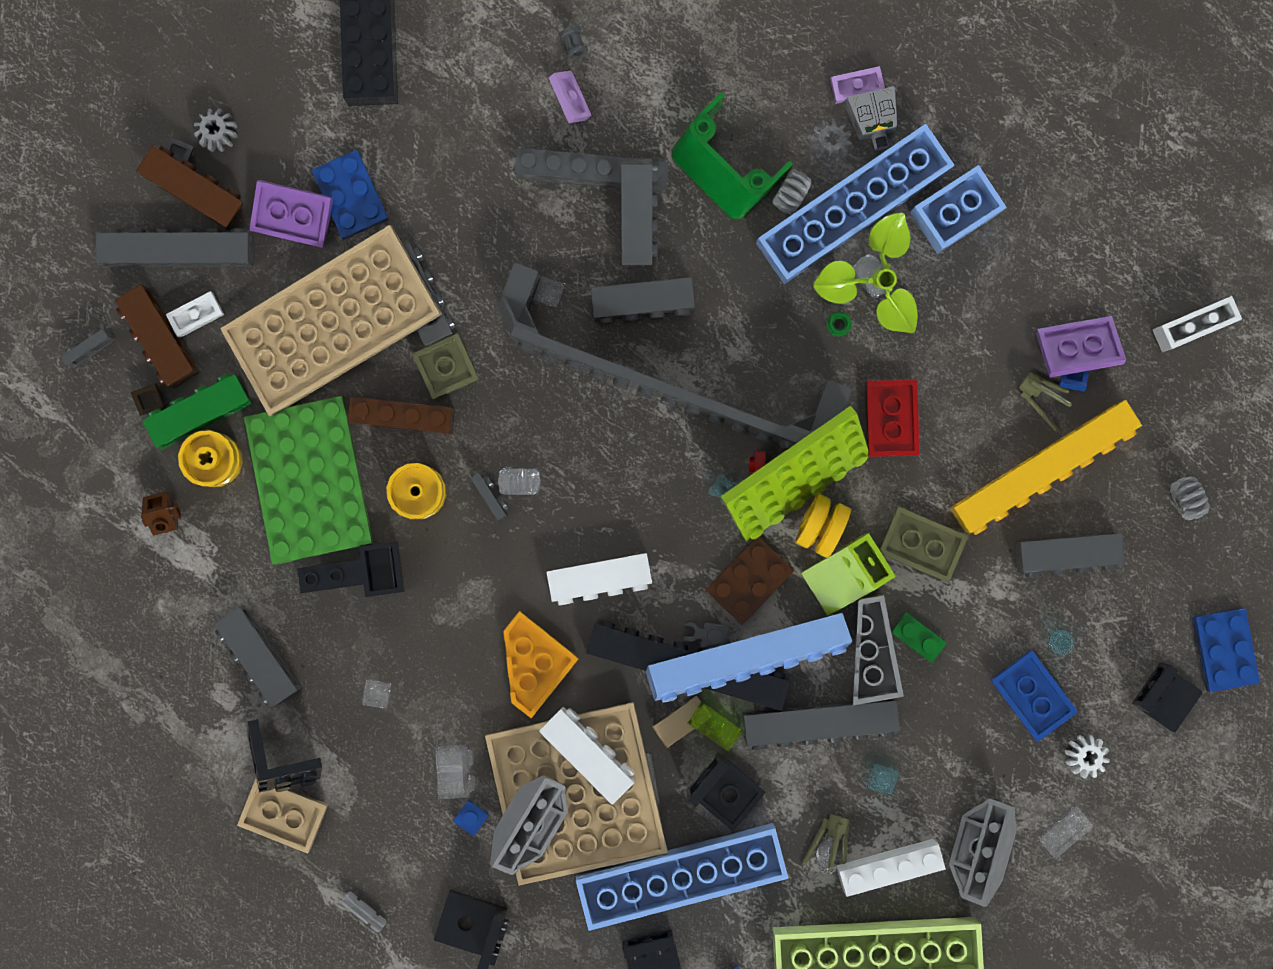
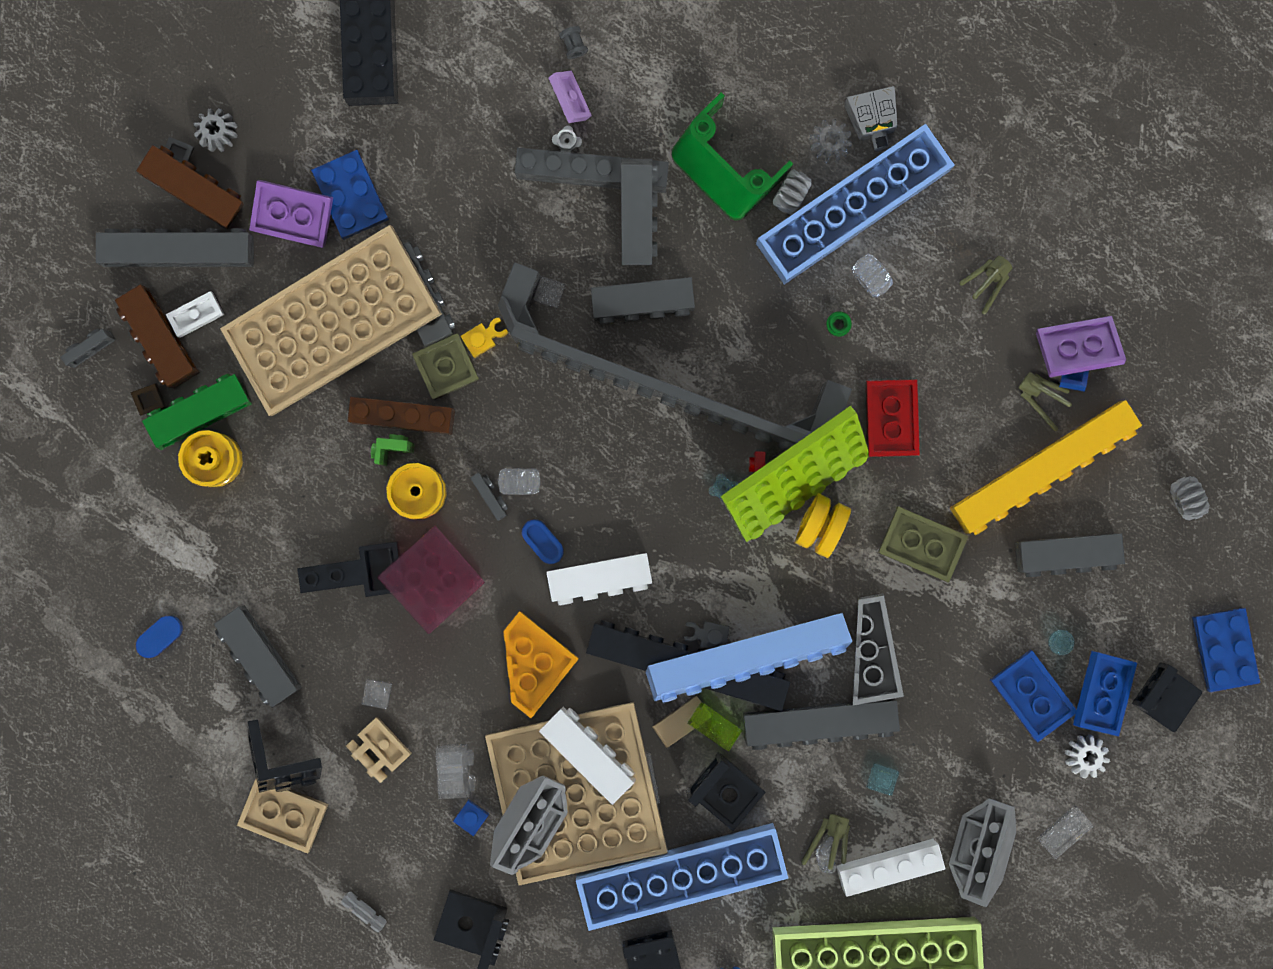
reddish brown brick [141,491,181,536] -> none
bright green plate [244,396,373,565] -> none
reddish brown plate [705,537,794,625] -> none
lime slope [801,533,896,616] -> none
lime plant [813,213,918,333] -> none
lavender plate [830,66,885,104] -> none
green plate [891,612,947,663] -> none
light blue brick [910,165,1007,254] -> none
white brick [1152,296,1242,352] -> none
none -> blue tile [136,616,183,658]
none -> tan plate [346,716,412,783]
none -> bright green bracket [371,434,415,466]
none -> clear pink plate [377,526,485,634]
none -> yellow plate [461,318,508,358]
none -> blue tile [522,520,564,564]
none -> white plate [552,126,582,153]
none -> olive plant [959,256,1013,315]
none -> blue plate [1073,651,1137,736]

